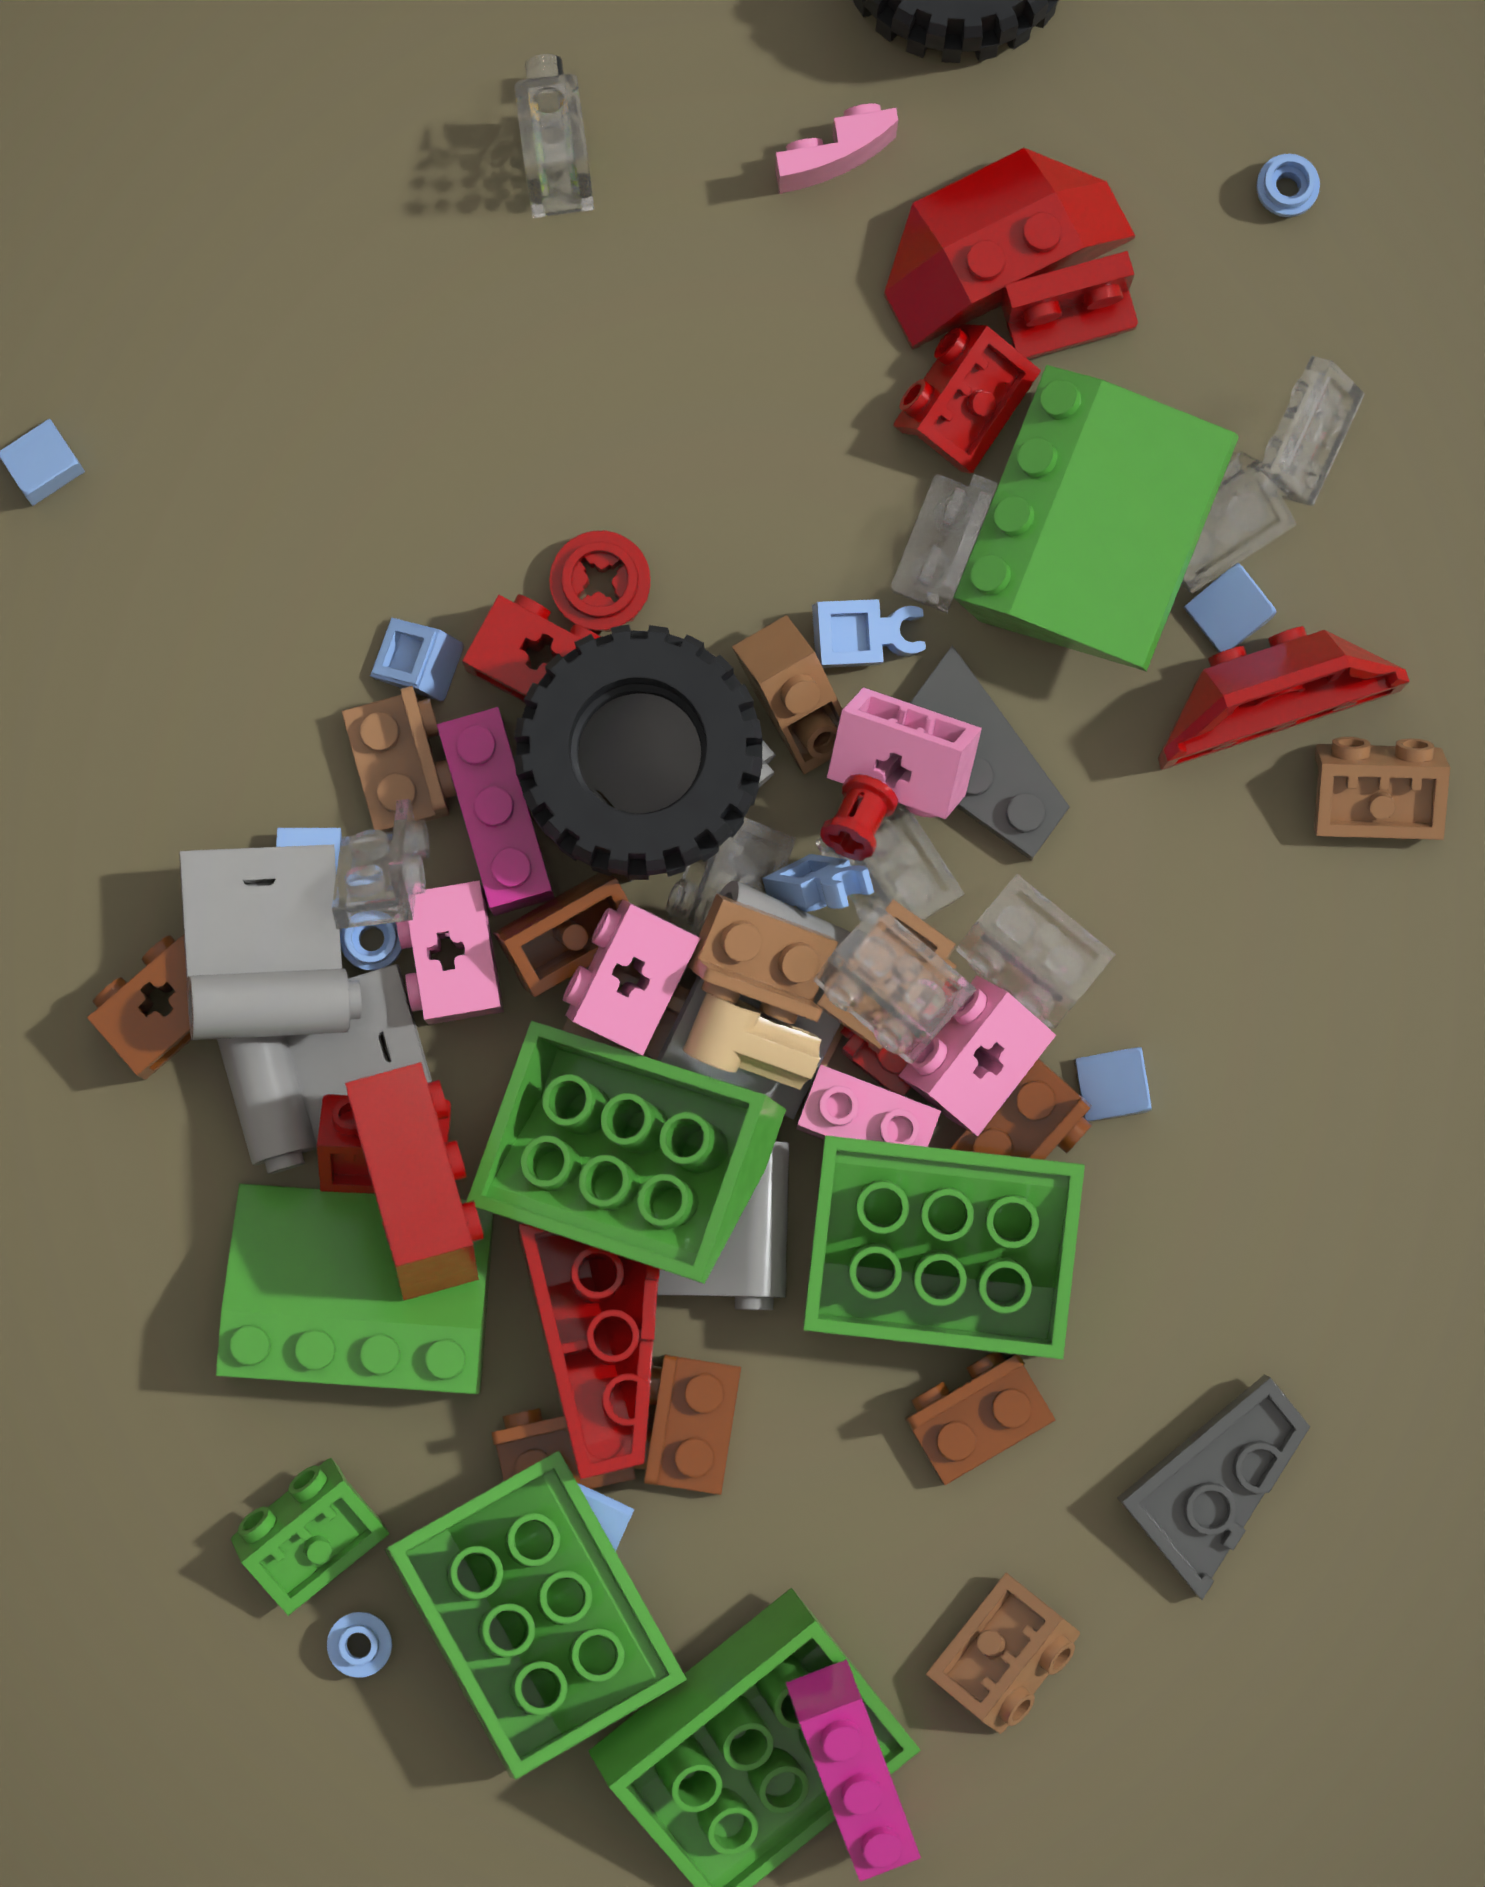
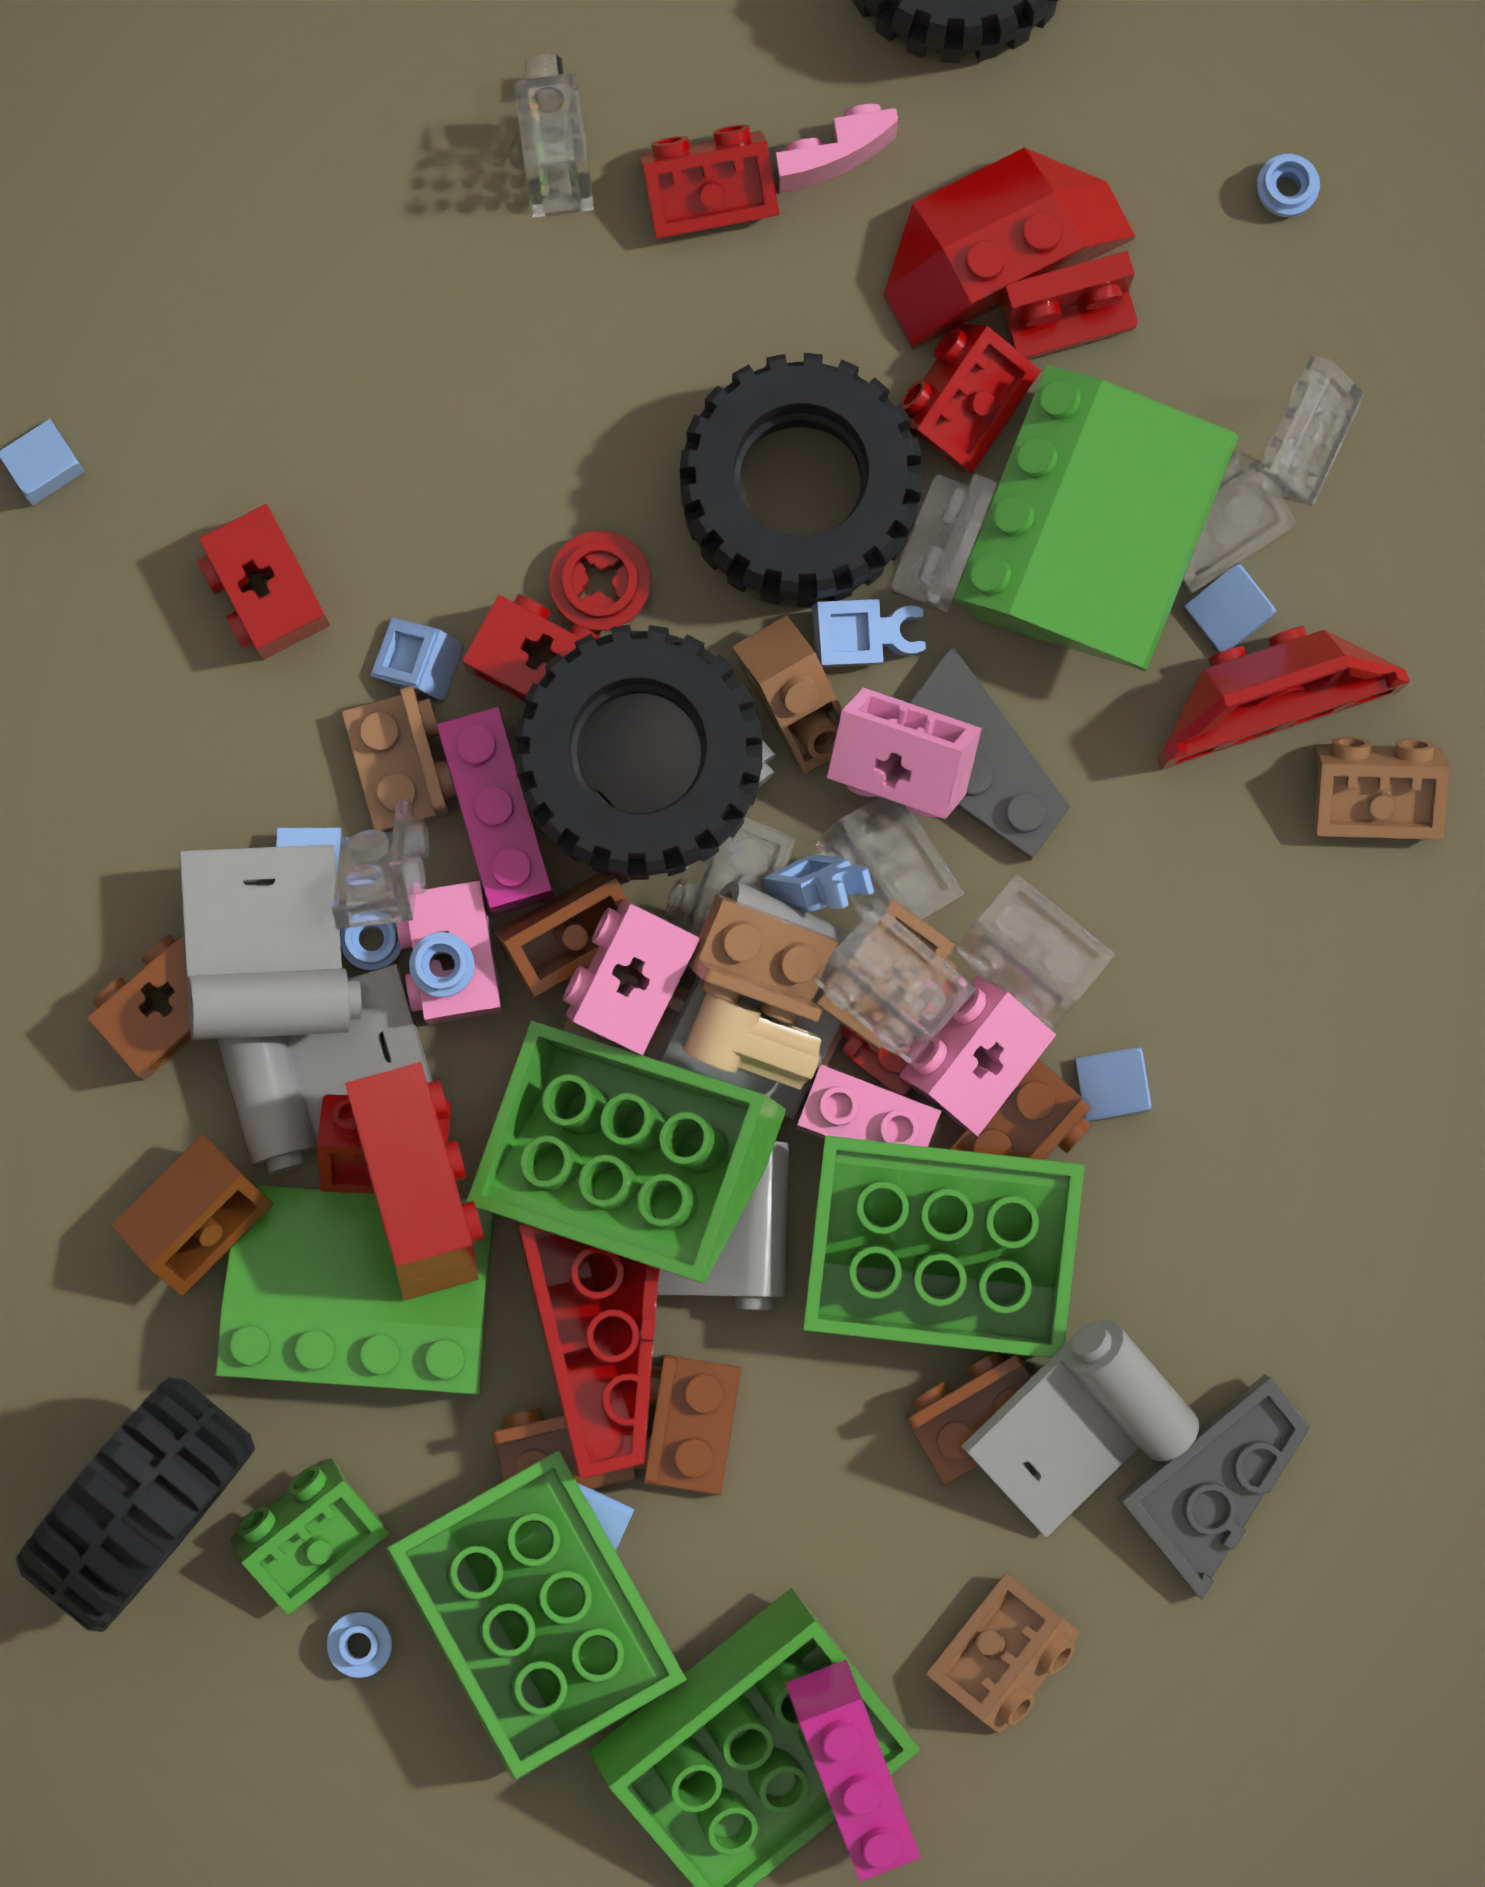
red bush [820,774,898,861] -> none
none -> black tyre [16,1377,255,1632]
none -> dark orange brick [111,1133,274,1296]
none -> red brick [197,503,331,660]
none -> light blue plate [409,932,475,998]
none -> red bracket [639,124,780,239]
none -> black tyre [679,353,923,607]
none -> light grey door [961,1320,1199,1538]

